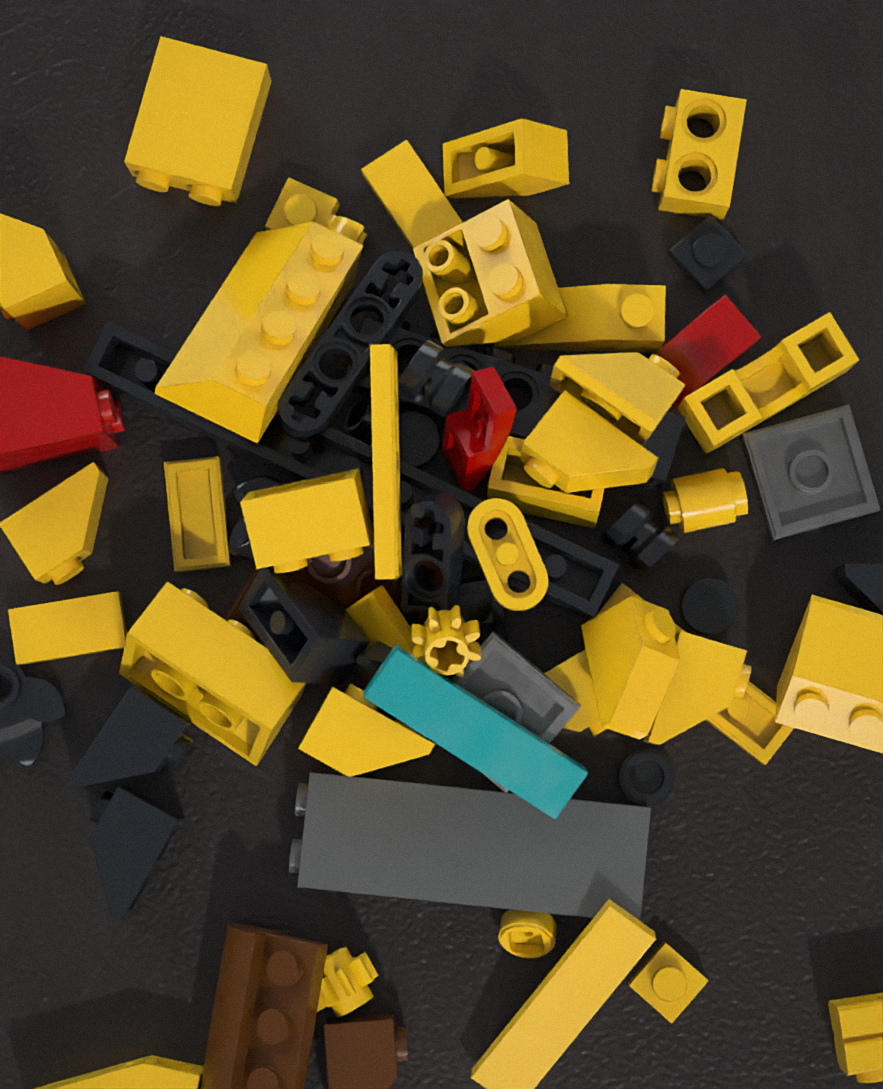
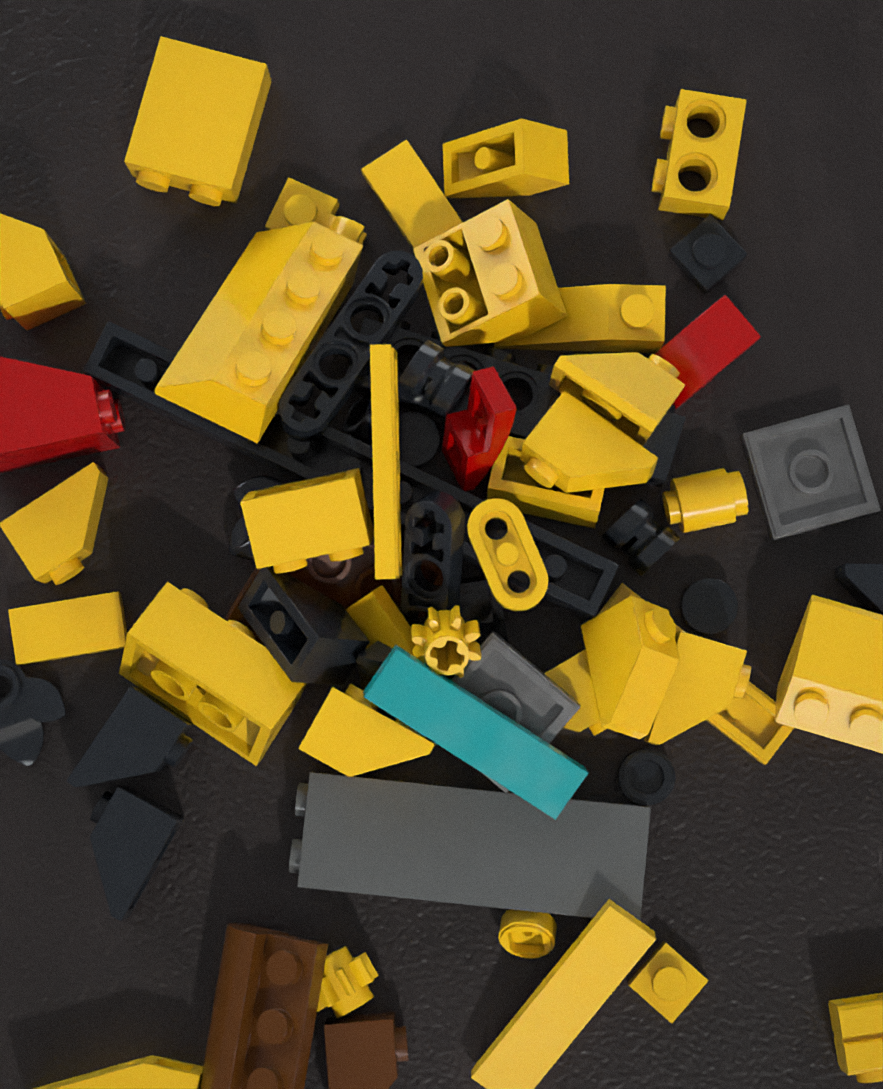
yellow tile [164,456,232,573] -> none
yellow arch [678,312,859,455] -> none

